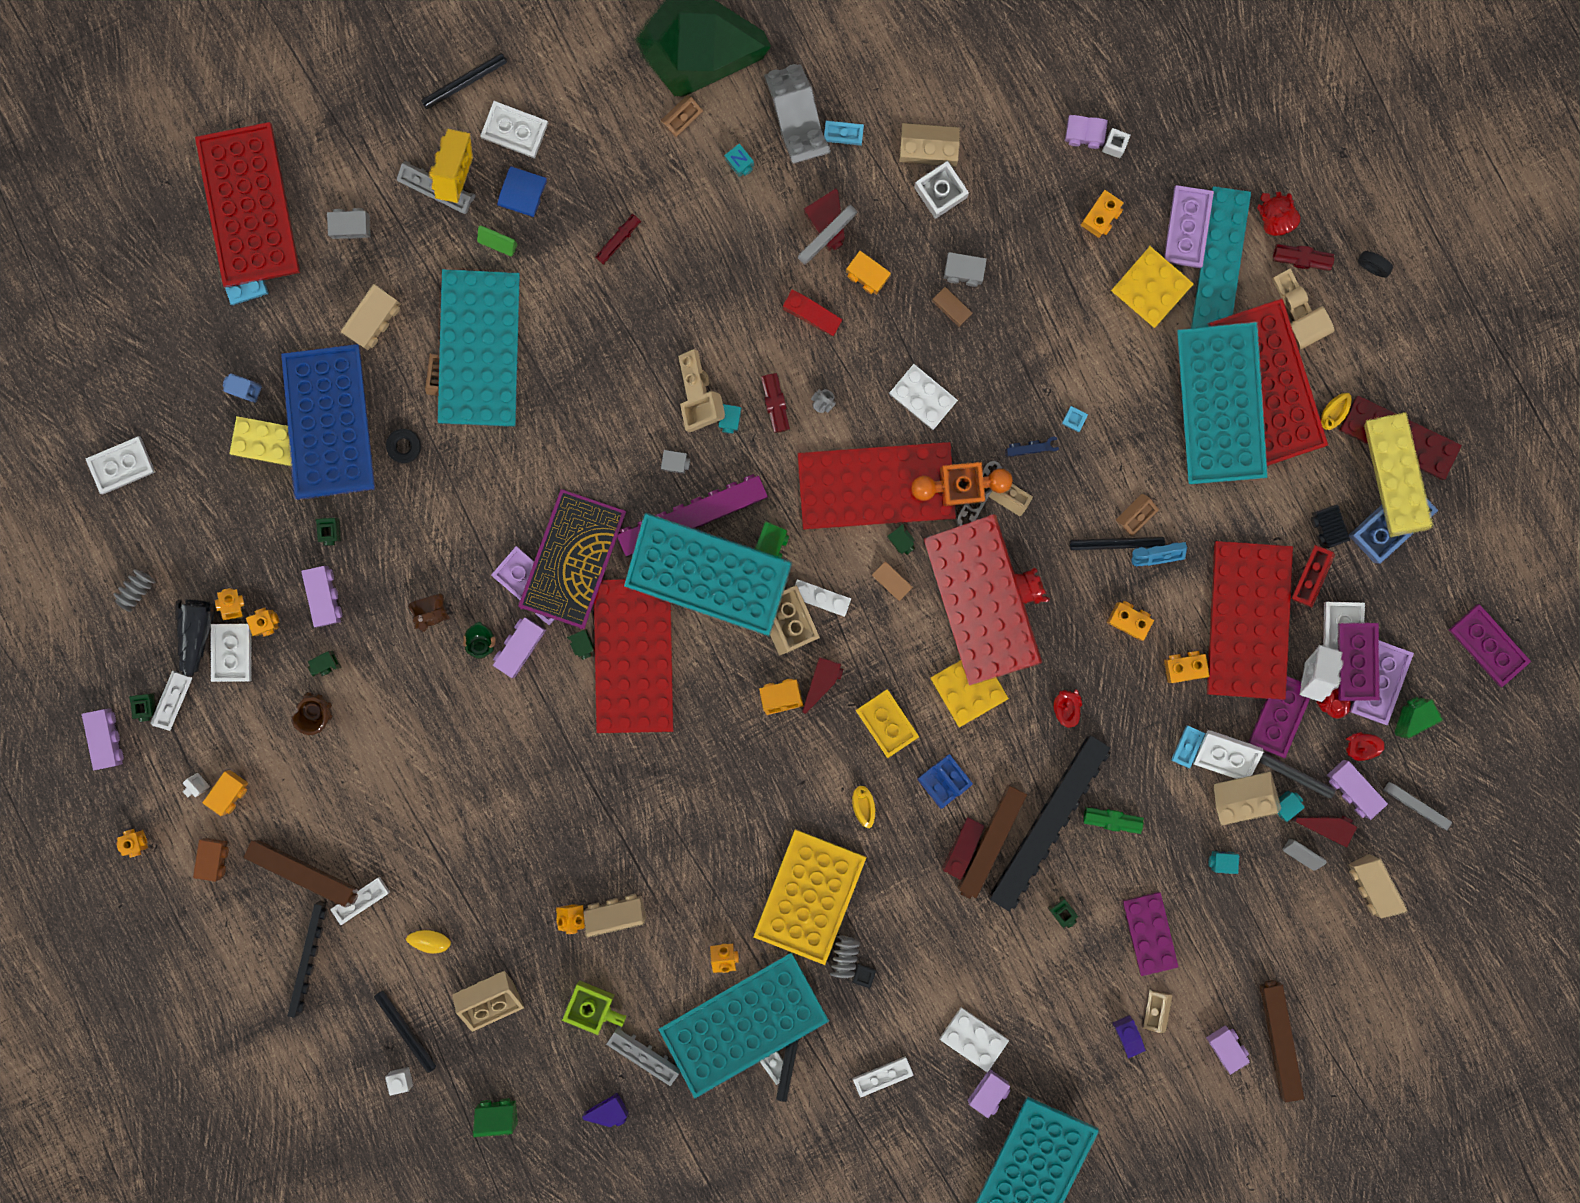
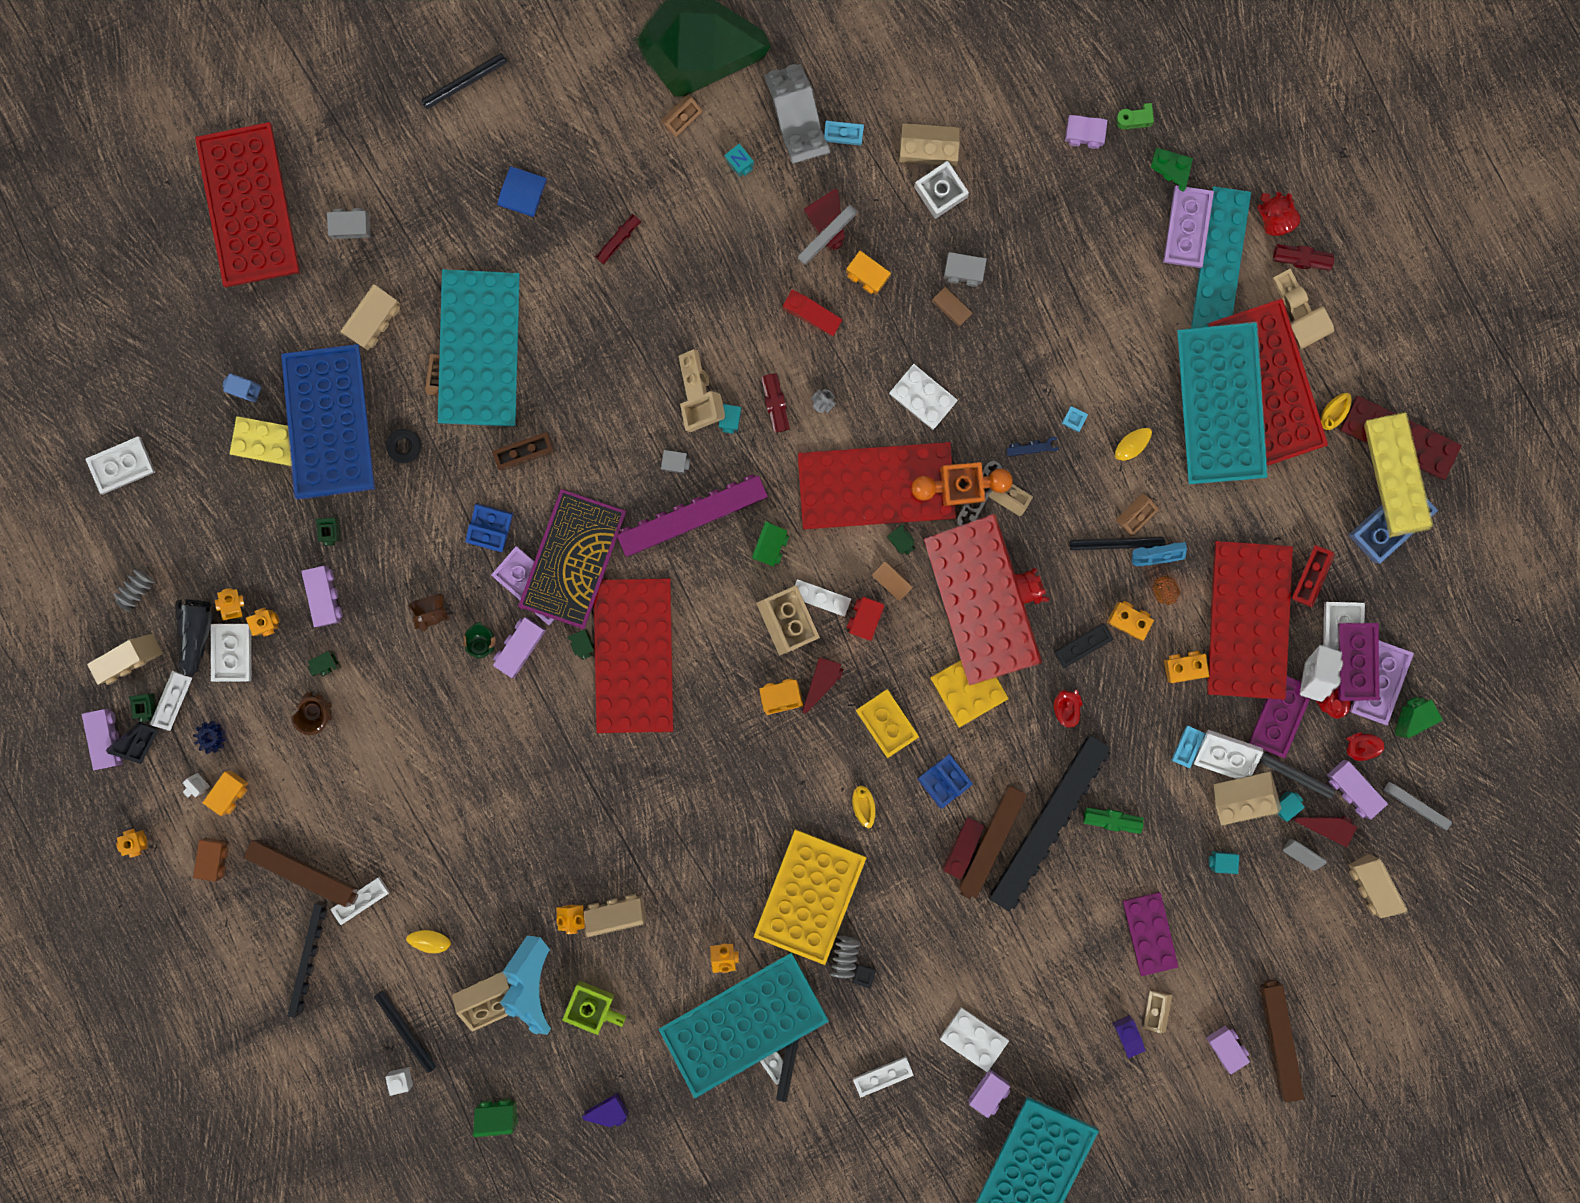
medium azure plate [225,280,269,305] -> none
light grey hinge [396,161,475,214] -> none
yellow brick [430,129,473,203] -> none
bright green slope [477,225,517,256] -> none
white plate [480,101,548,158] -> none
light grey hinge [606,1026,680,1086] -> none
teal plate [624,513,792,636] -> none
dark green window [1047,896,1078,928] -> none
light orange brick [1080,190,1124,238] -> none
white brick [1102,128,1130,158] -> none
yellow plate [1111,246,1194,328] -> none
black brick [1311,504,1350,549] -> none
black tyre [1358,251,1393,278] -> none
magenta plate [1449,604,1531,687] -> none
none -> tan wedge [87,634,163,685]
none -> black wing [106,722,159,764]
none -> clear blue gear [193,721,227,754]
none -> blue slope [465,503,513,552]
none -> reddish brown brick [492,432,556,471]
none -> medium azure arch [500,936,551,1035]
none -> red brick [846,597,885,641]
none -> black tile [1054,623,1114,668]
none -> yellow arm [1115,428,1152,461]
none -> bright green leg [1116,103,1154,129]
none -> green wing [1151,148,1193,192]
none -> clear orange head [1152,575,1181,605]

